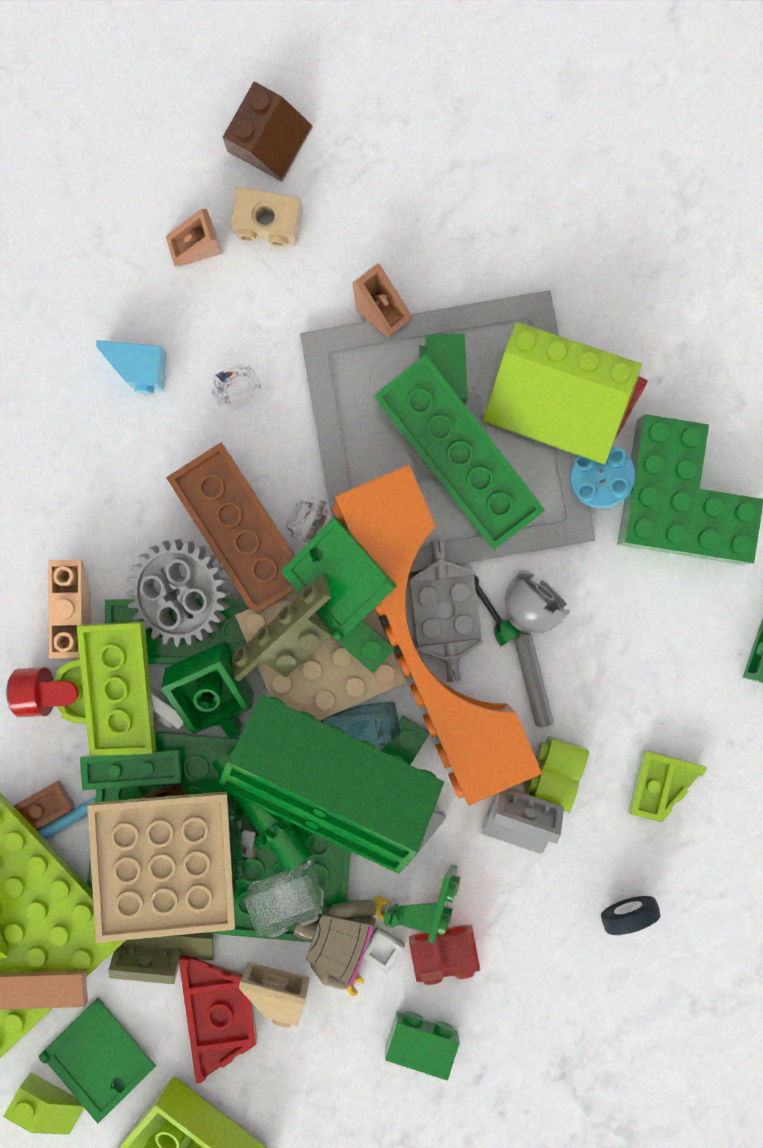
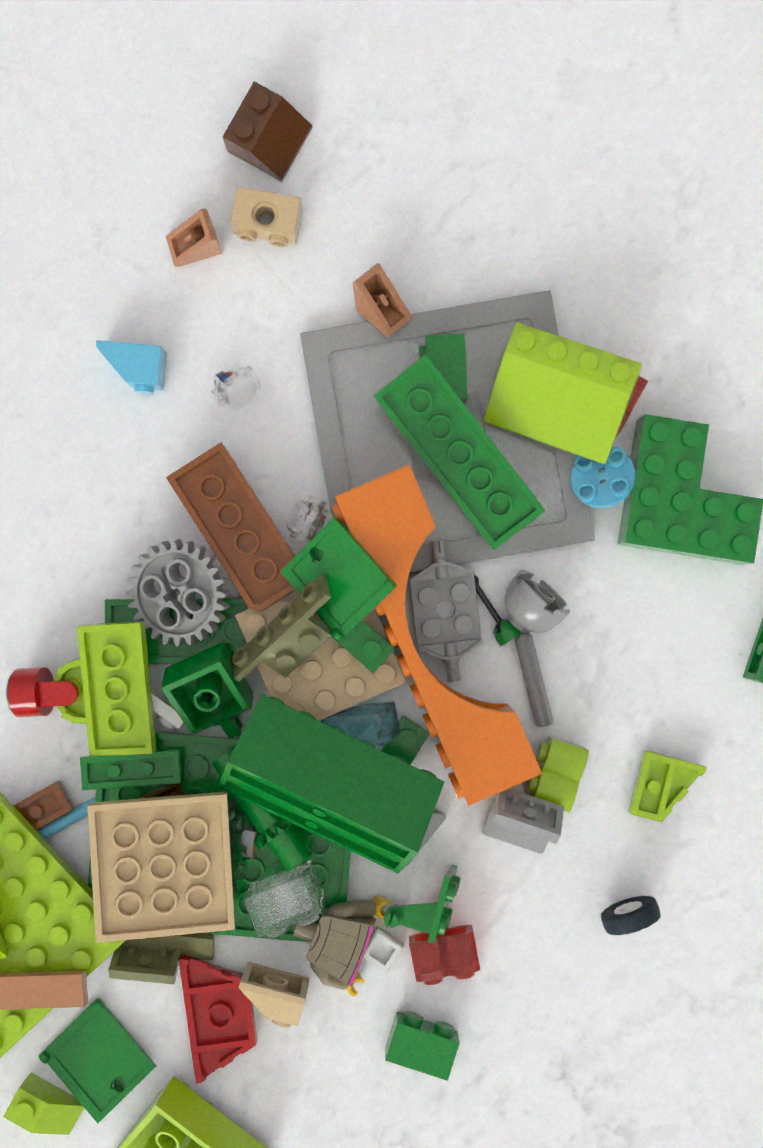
light nougat slope [48,560,91,658] -> none

